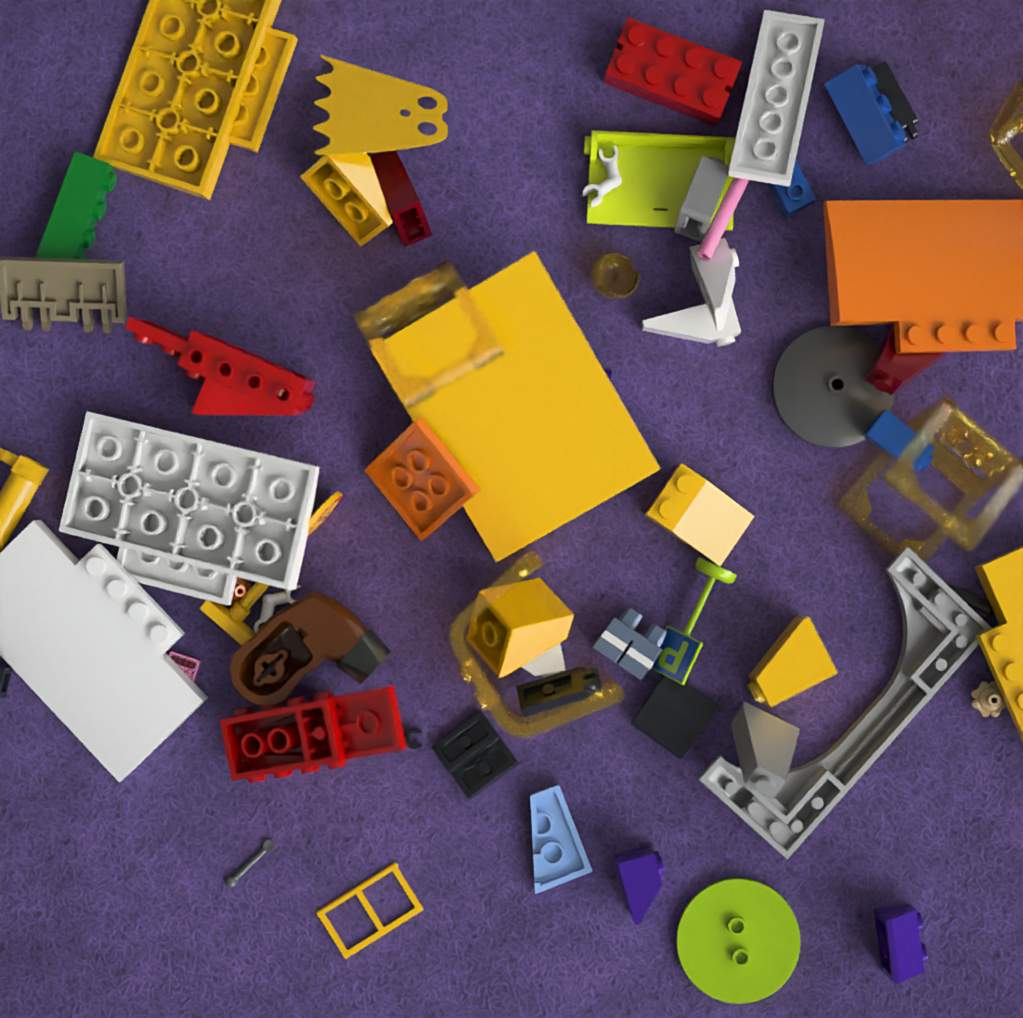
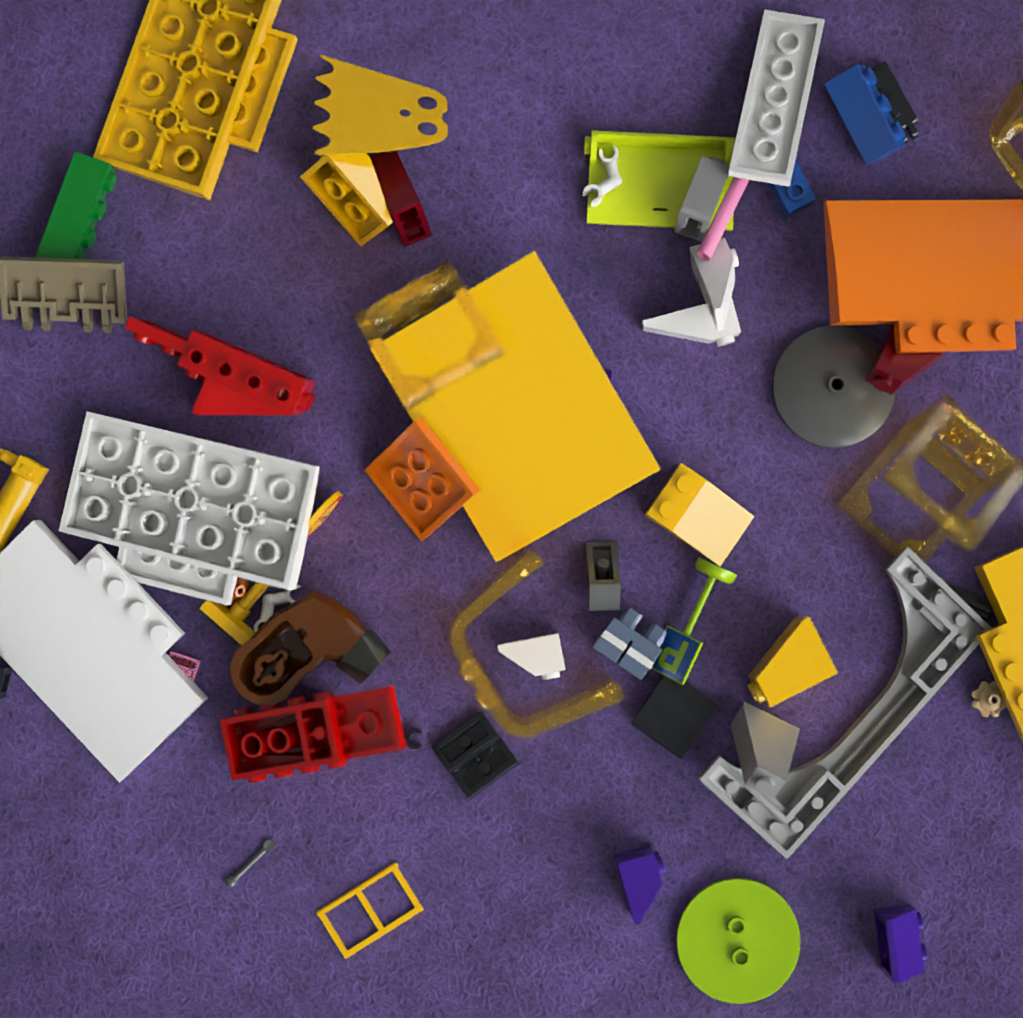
yellow slope [466,578,574,678] -> none
black hinge [516,667,602,717] -> none
light blue wing [530,783,593,894] -> none
clear yellow hair [591,252,640,300] -> none
red piece [604,18,742,127] -> none
blue brick [861,410,936,473] -> none
none -> dark grey slope [586,541,621,611]

